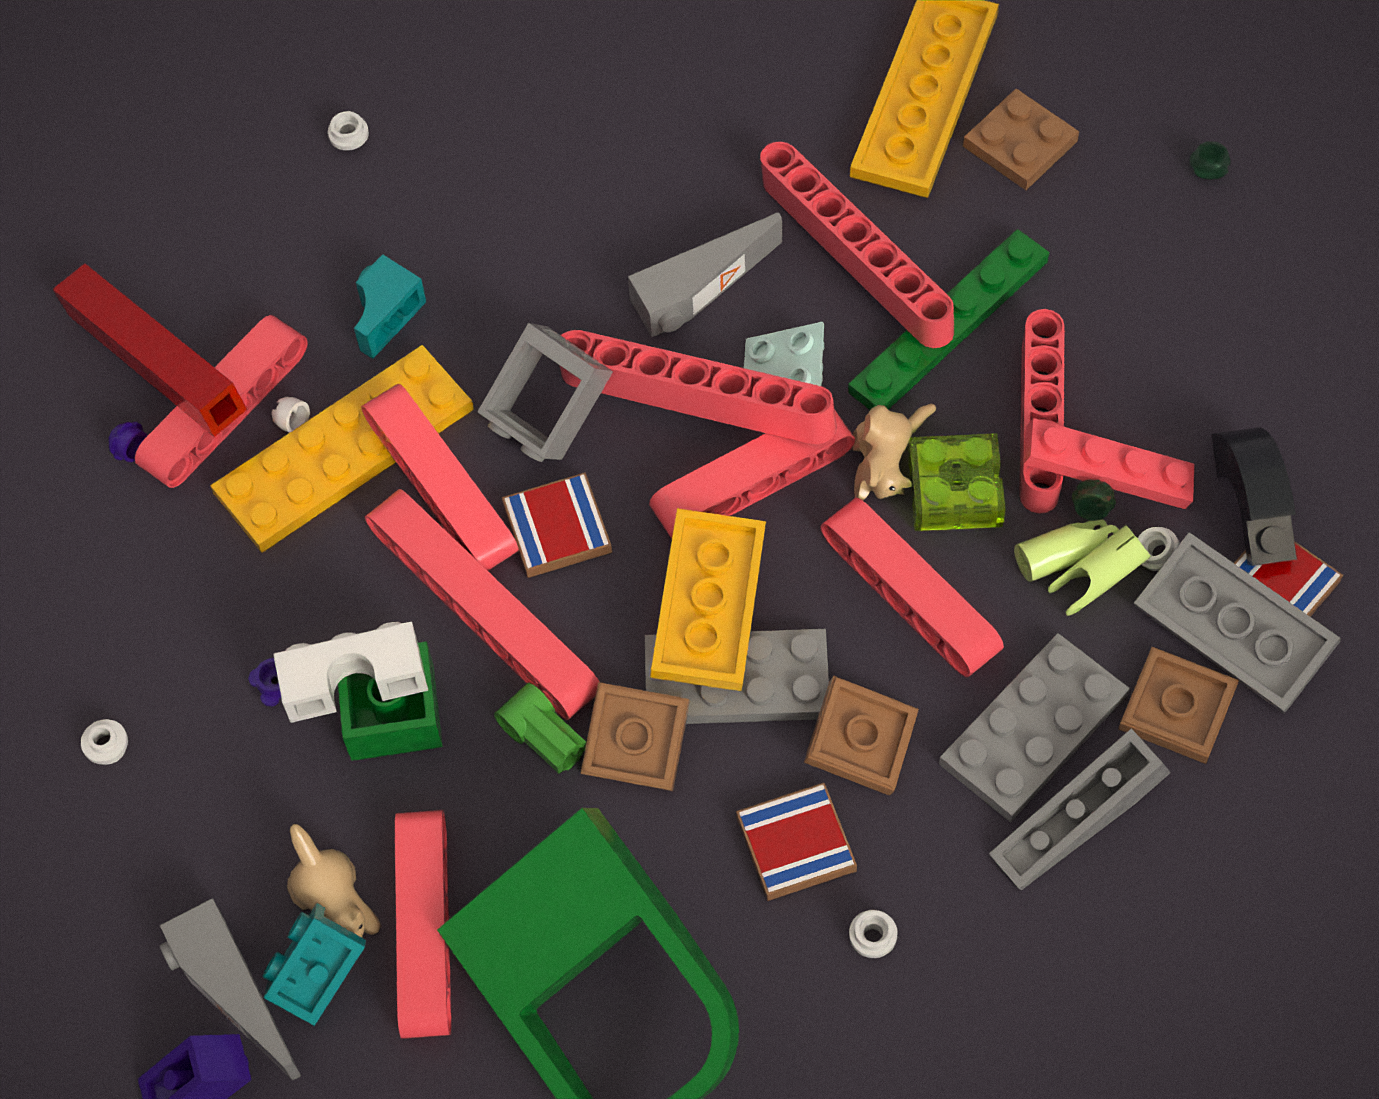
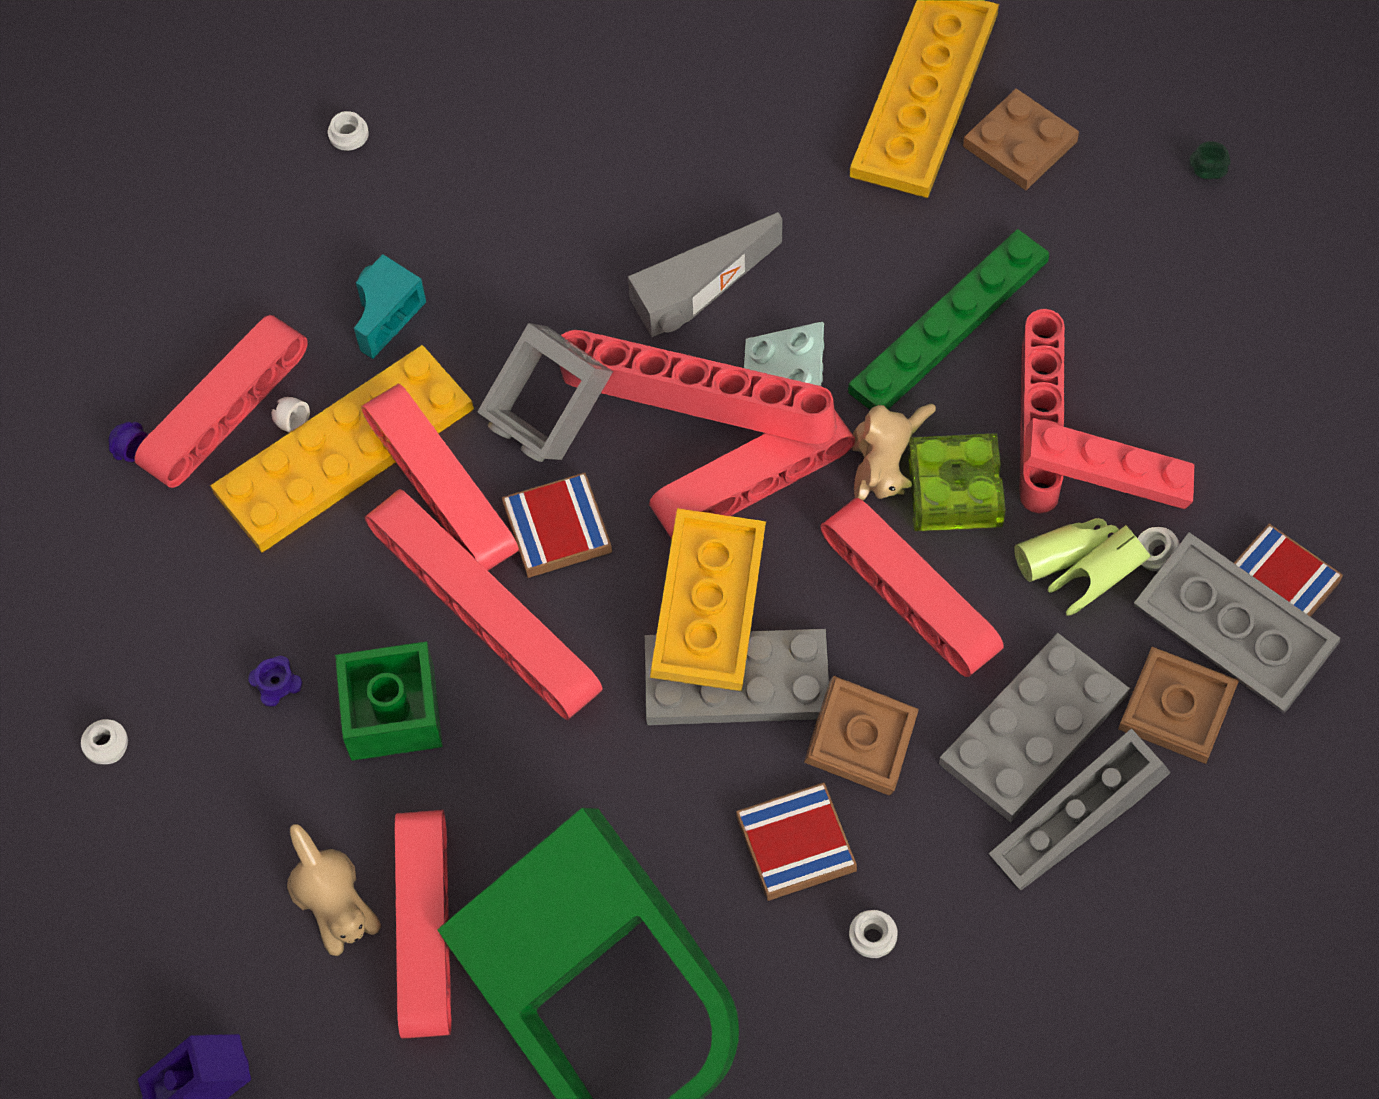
red brick [53,264,247,437] -> none
light grey slope [159,898,301,1081] -> none
teal bracket [262,903,366,1026] -> none
white arch [273,621,428,723] -> none
bright green piece [494,683,586,774] -> none
medium nougat tile [581,682,690,791] -> none
coral beam [760,142,954,348] -> none
clear green plate [1072,479,1116,521] -> none
black arch [1211,427,1297,566] -> none

